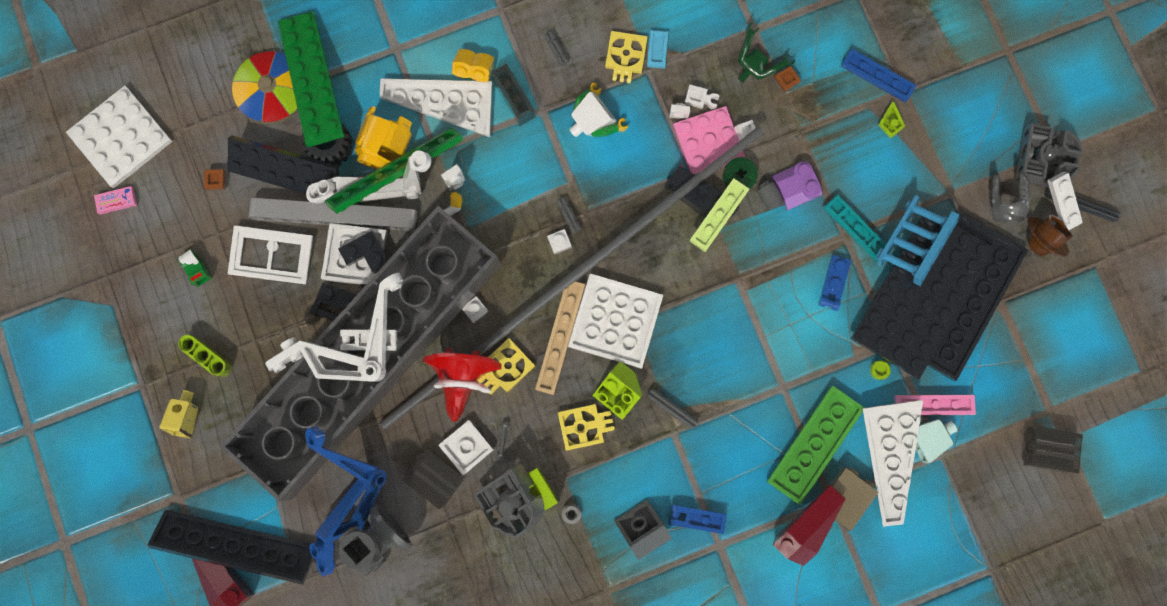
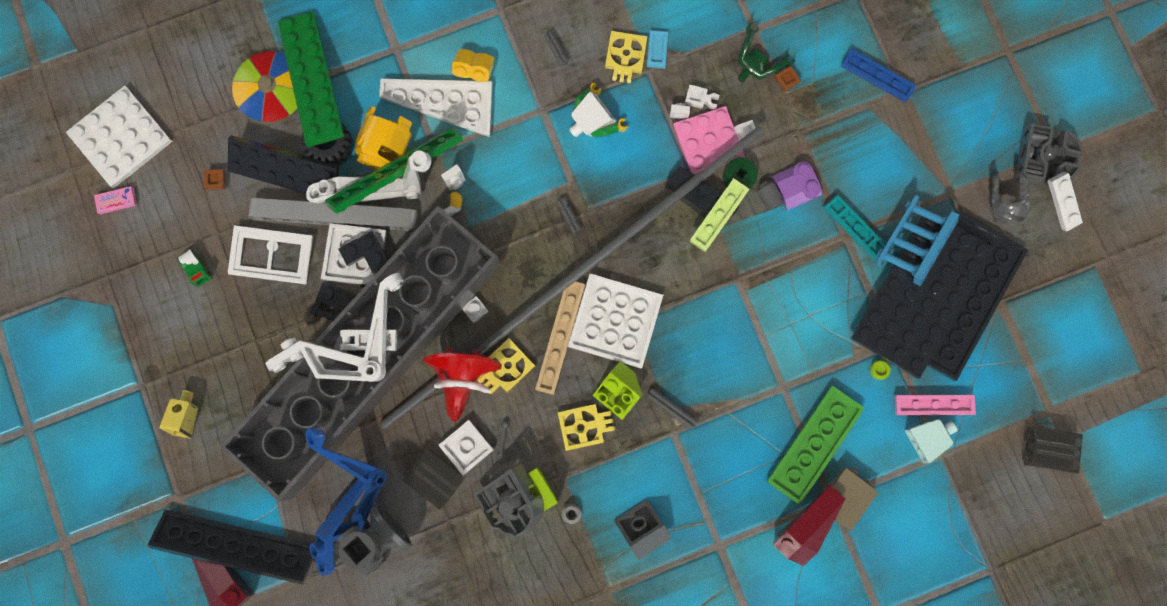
lime beam [178,335,232,377] -> none
clear smoke brick [490,63,536,127] -> none
white plate [547,229,572,255] -> none
blue plate [669,505,727,534] -> none
blue plate [818,255,851,311] -> none
white wing [862,400,923,527] -> none
lime piece [878,102,905,139] -> none
reddish brown helmet [1027,215,1073,257] -> none
black axle [1045,188,1120,222] -> none

